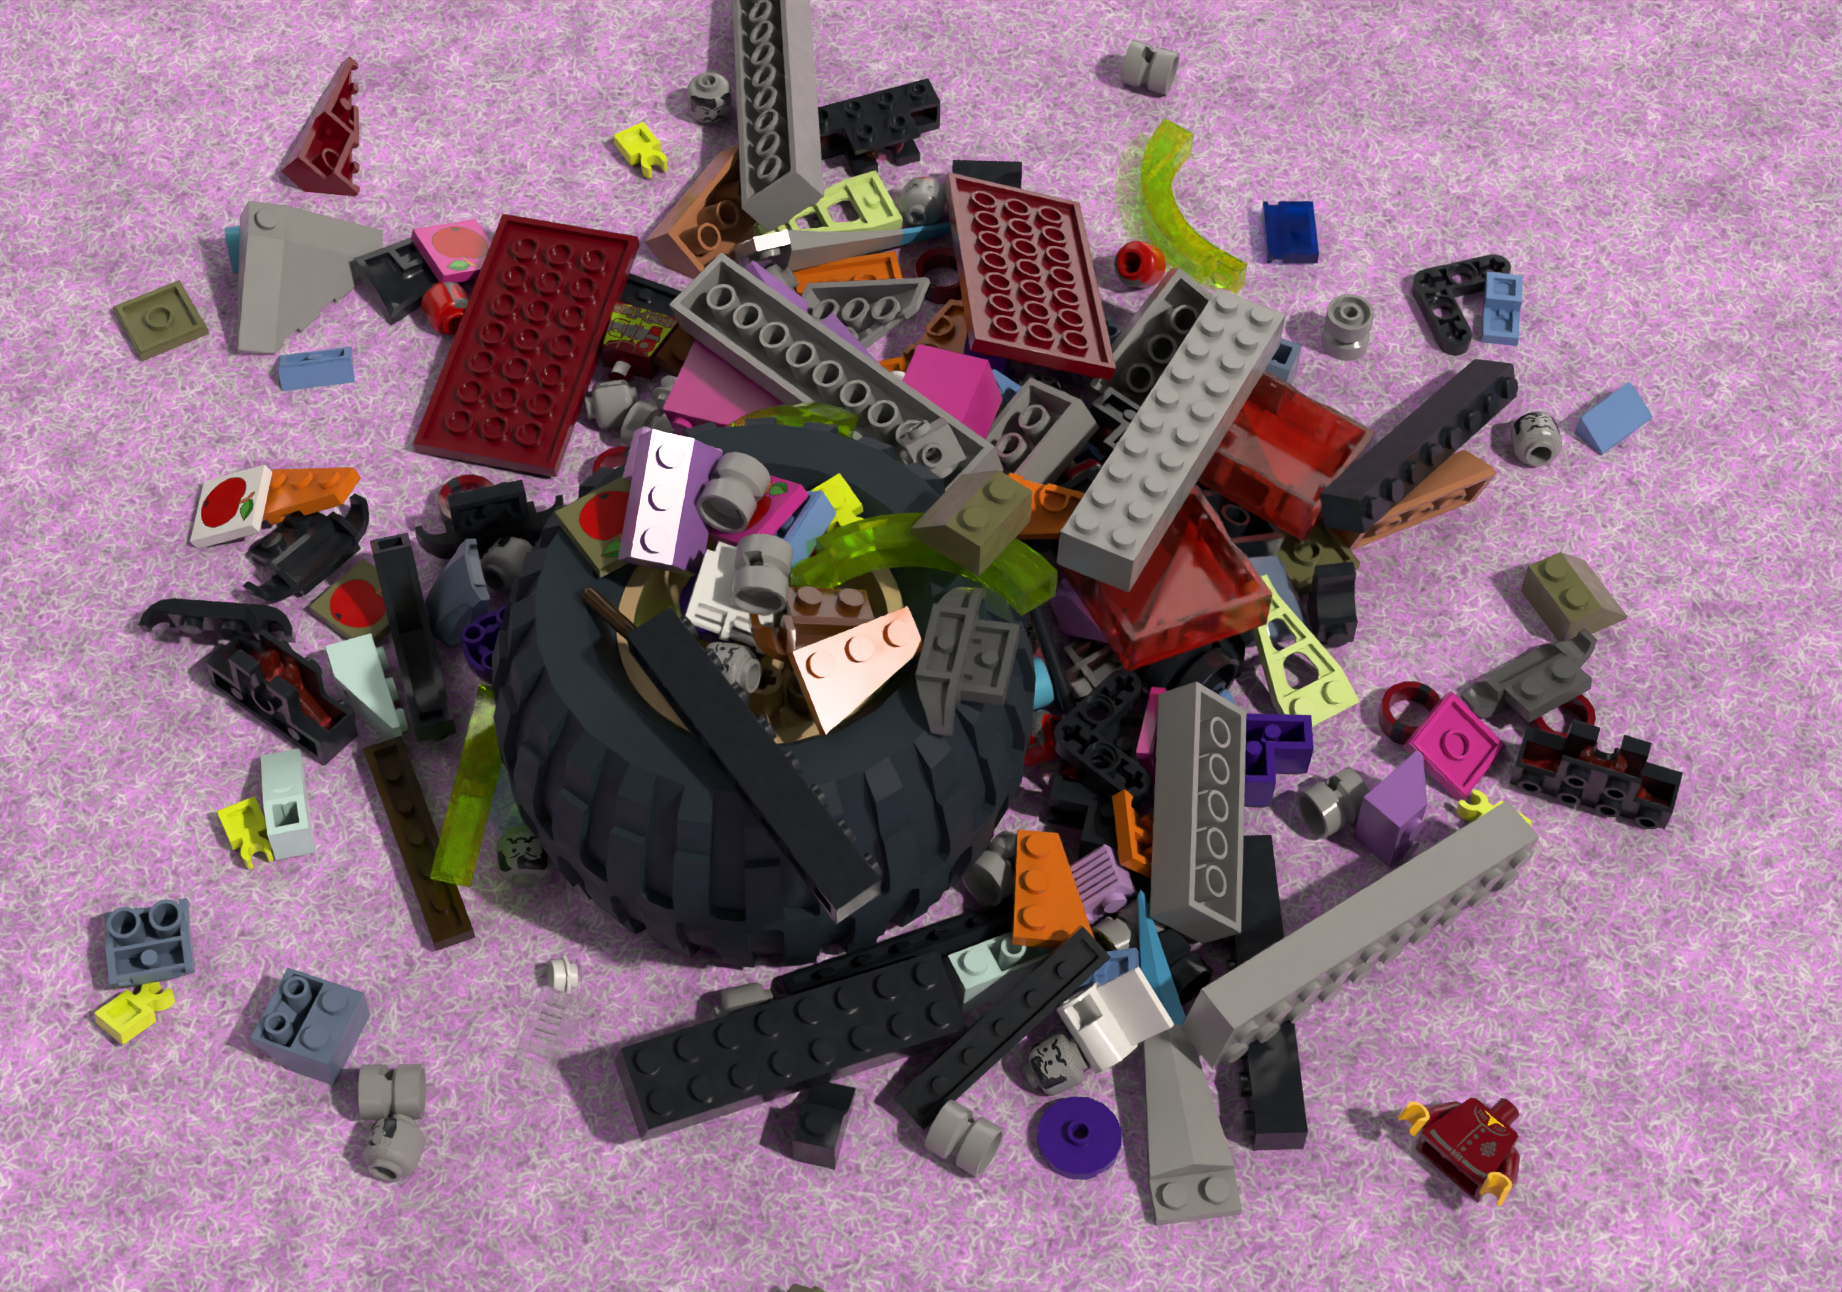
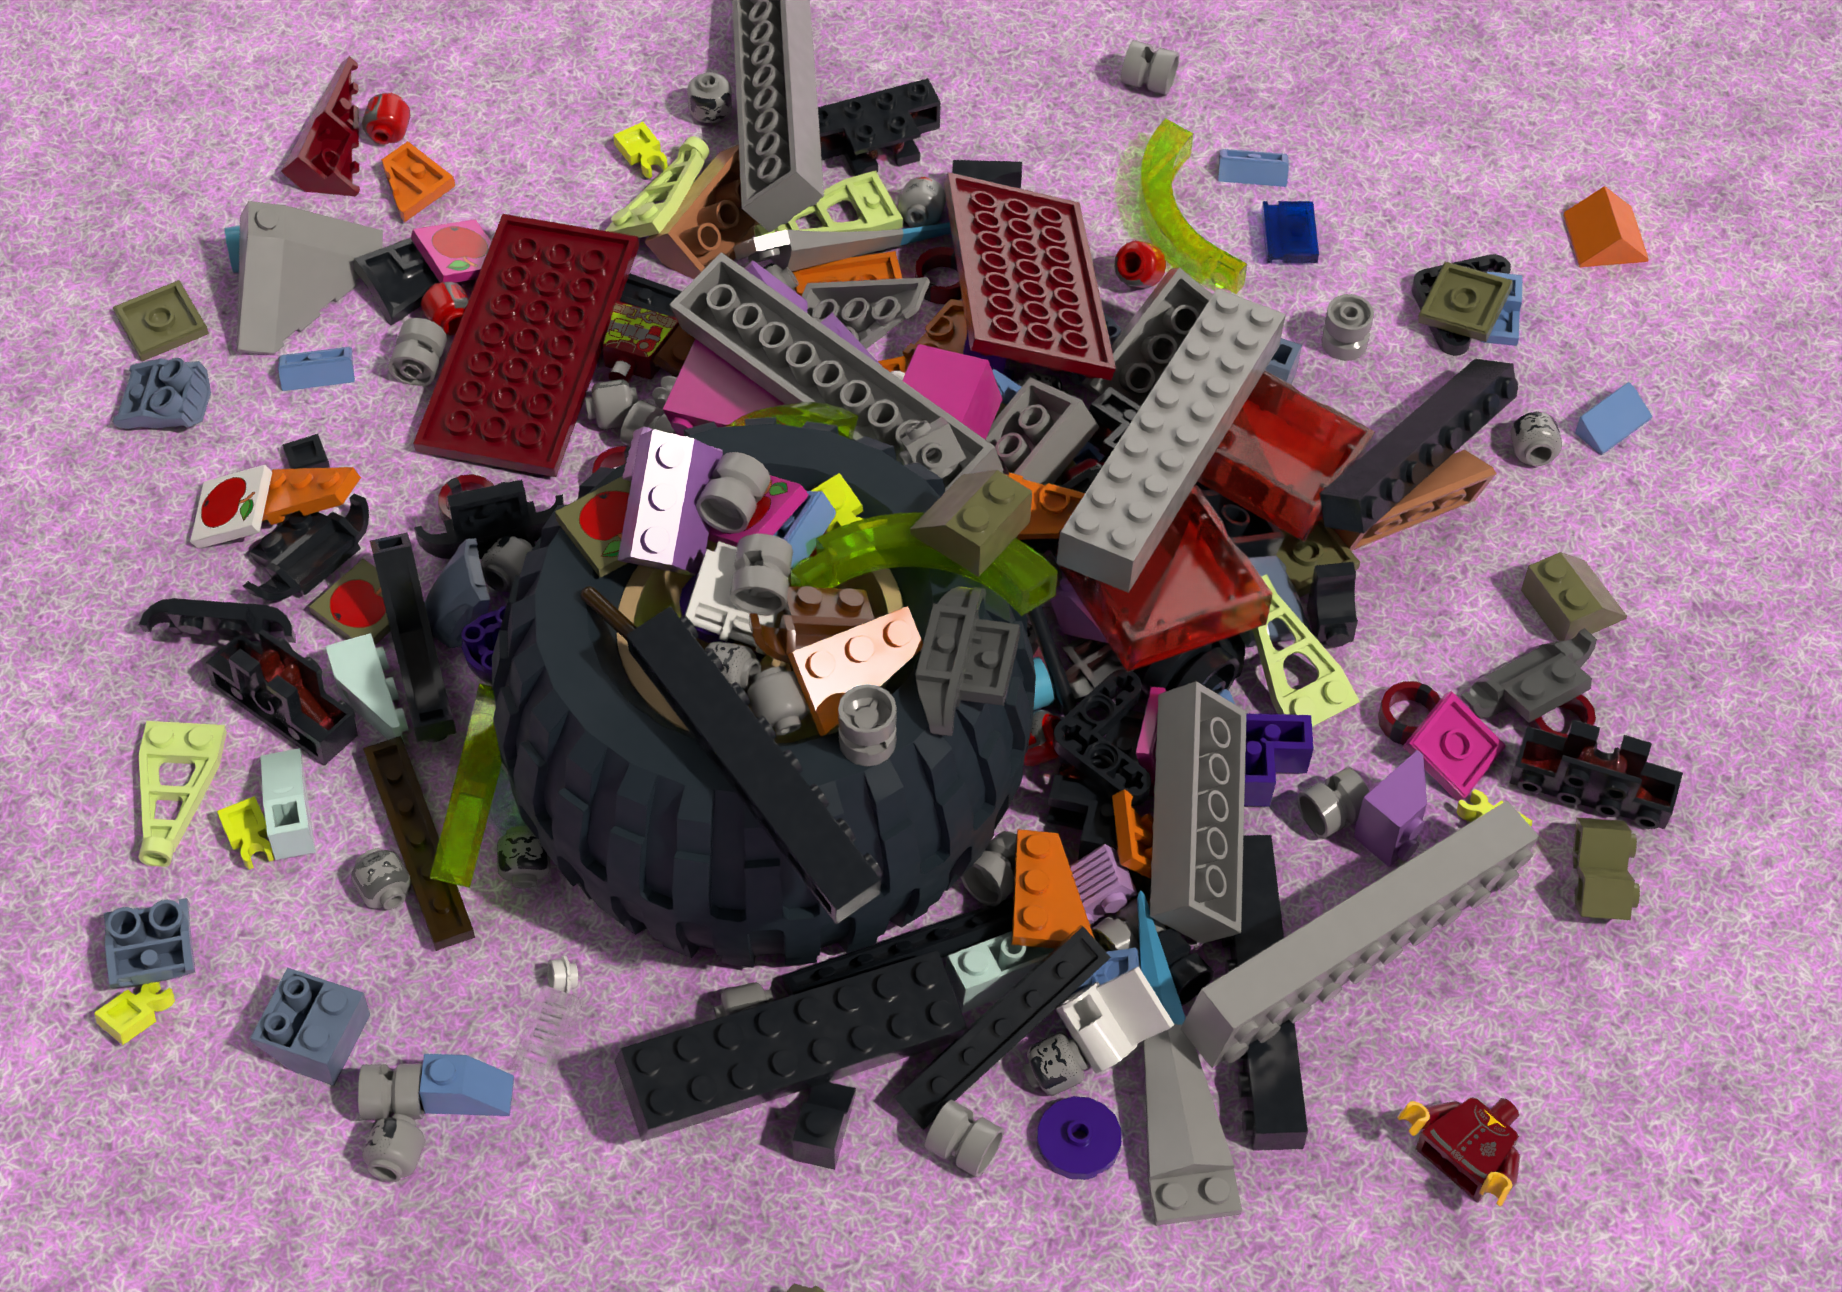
none -> sand blue slope [113,358,211,429]
none -> yellowish green plate [138,721,227,867]
none -> black tile [282,434,330,469]
none -> head [351,848,412,910]
none -> red head [362,92,411,144]
none -> orange wing [381,141,455,222]
none -> light grey wheel [388,318,447,387]
none -> medium blue slope [419,1054,514,1116]
none -> yellowish green plate [605,136,710,238]
none -> light grey head [747,666,810,735]
none -> light grey wheel [838,684,897,766]
none -> medium blue slope [1218,149,1289,187]
none -> olive tile [1418,261,1513,342]
none -> orange slope [1563,186,1649,267]
none -> olive brick [1573,817,1640,920]

